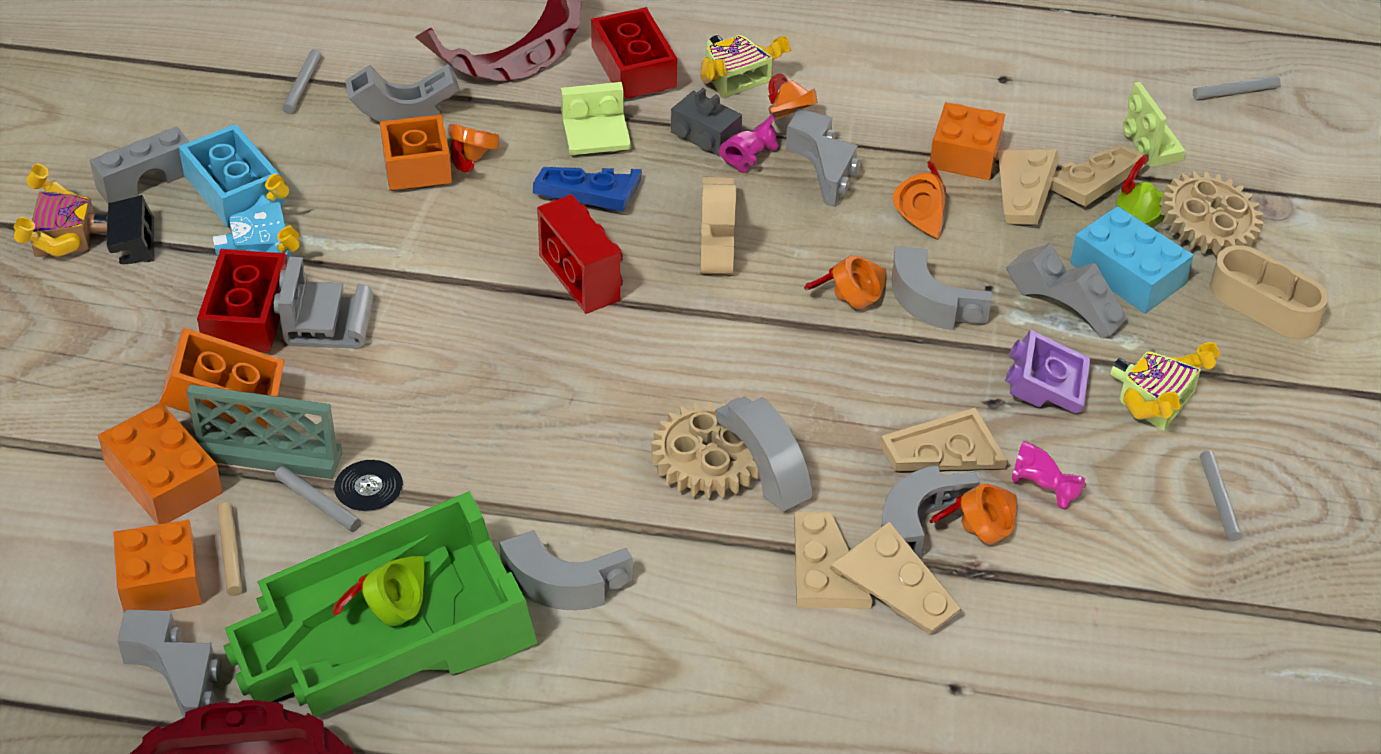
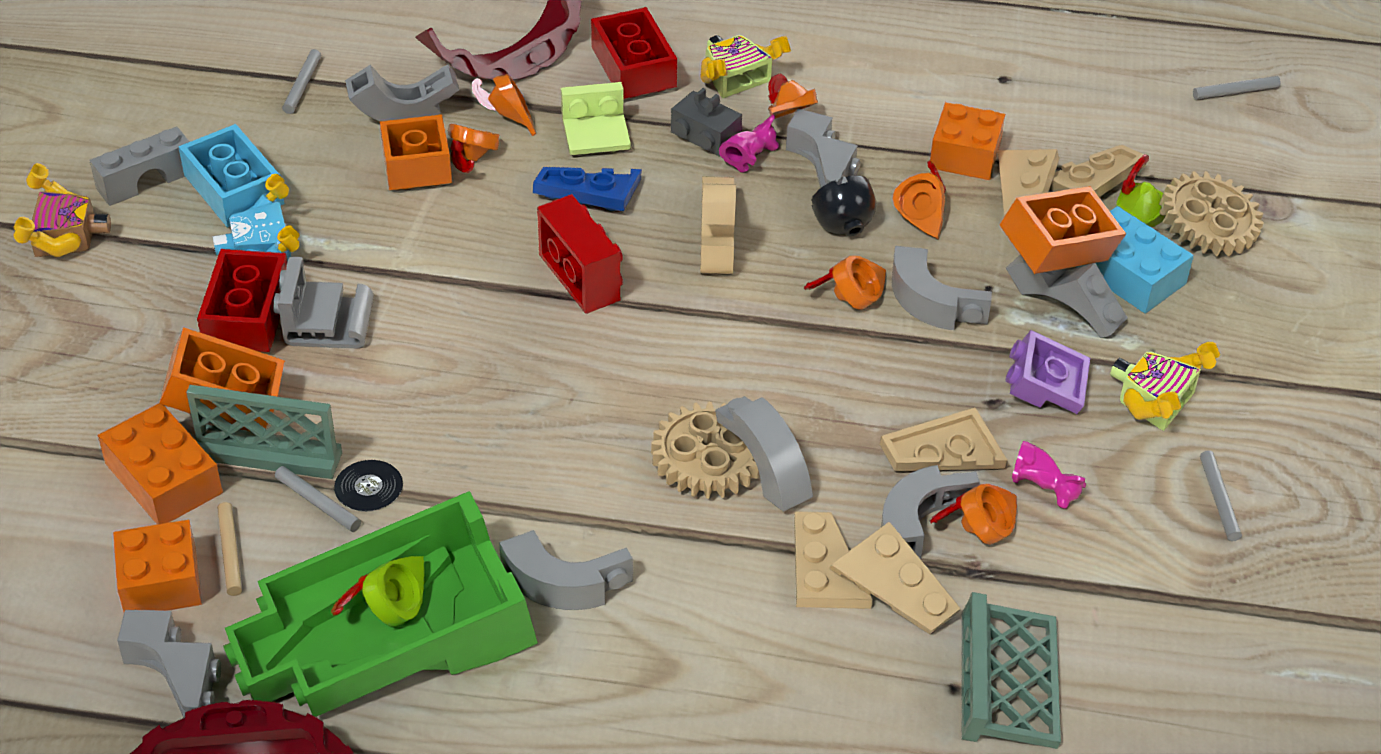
black hinge [107,195,154,265] -> none
yellowish green bracket [1123,82,1186,167] -> none
tan plant [1210,245,1328,339] -> none
none -> orange piece [472,73,536,136]
none -> black cylinder [811,175,877,236]
none -> sand green fence [962,592,1061,749]
none -> orange brick [1000,186,1126,274]

